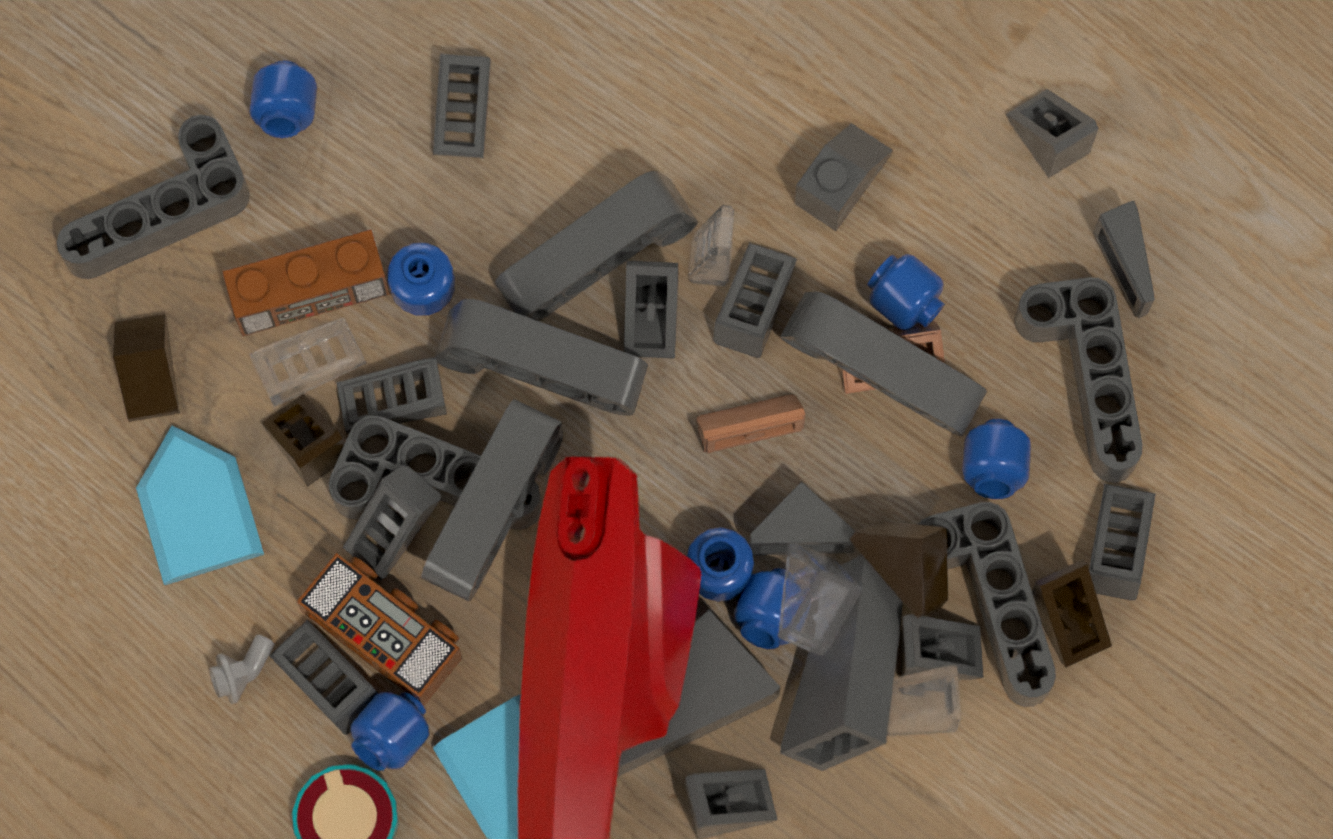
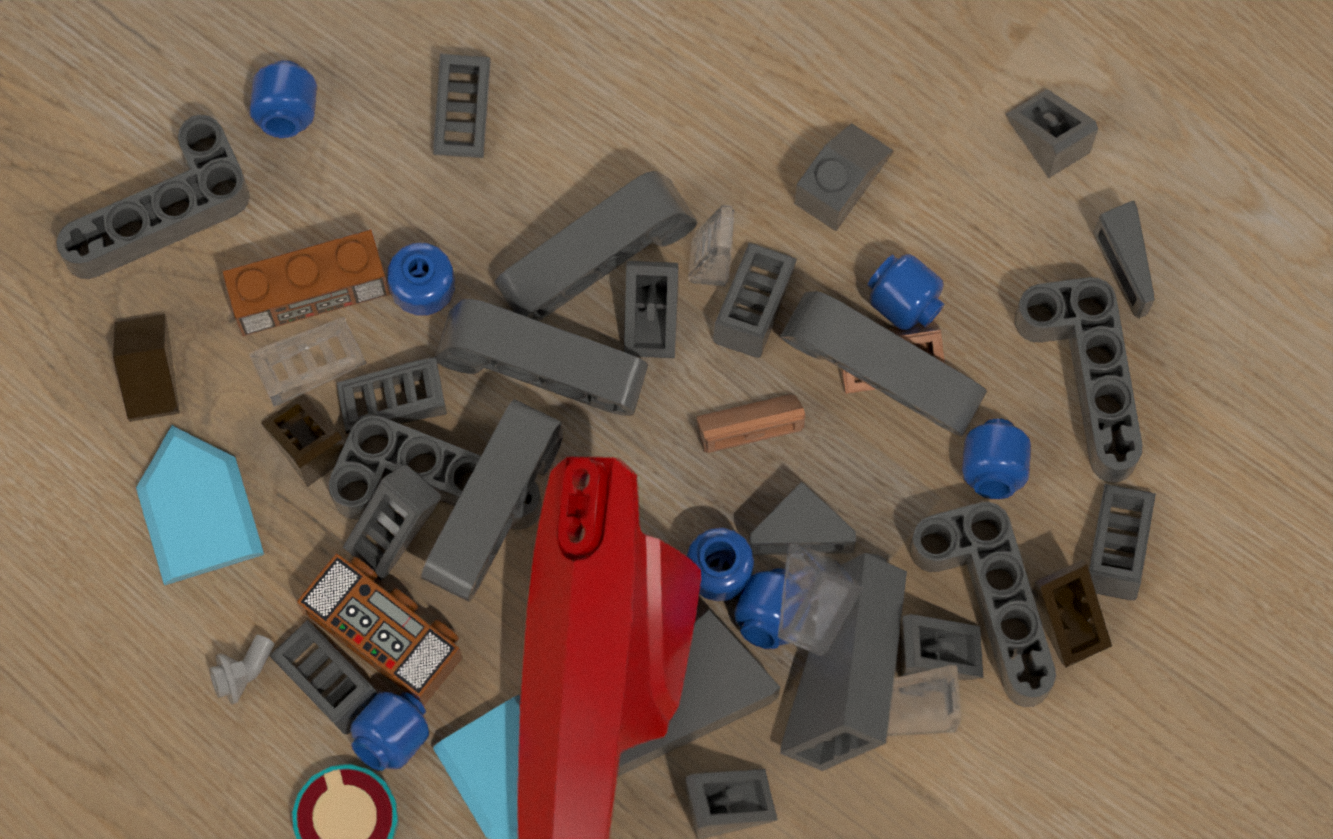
dark brown slope [849,521,949,619] -> none

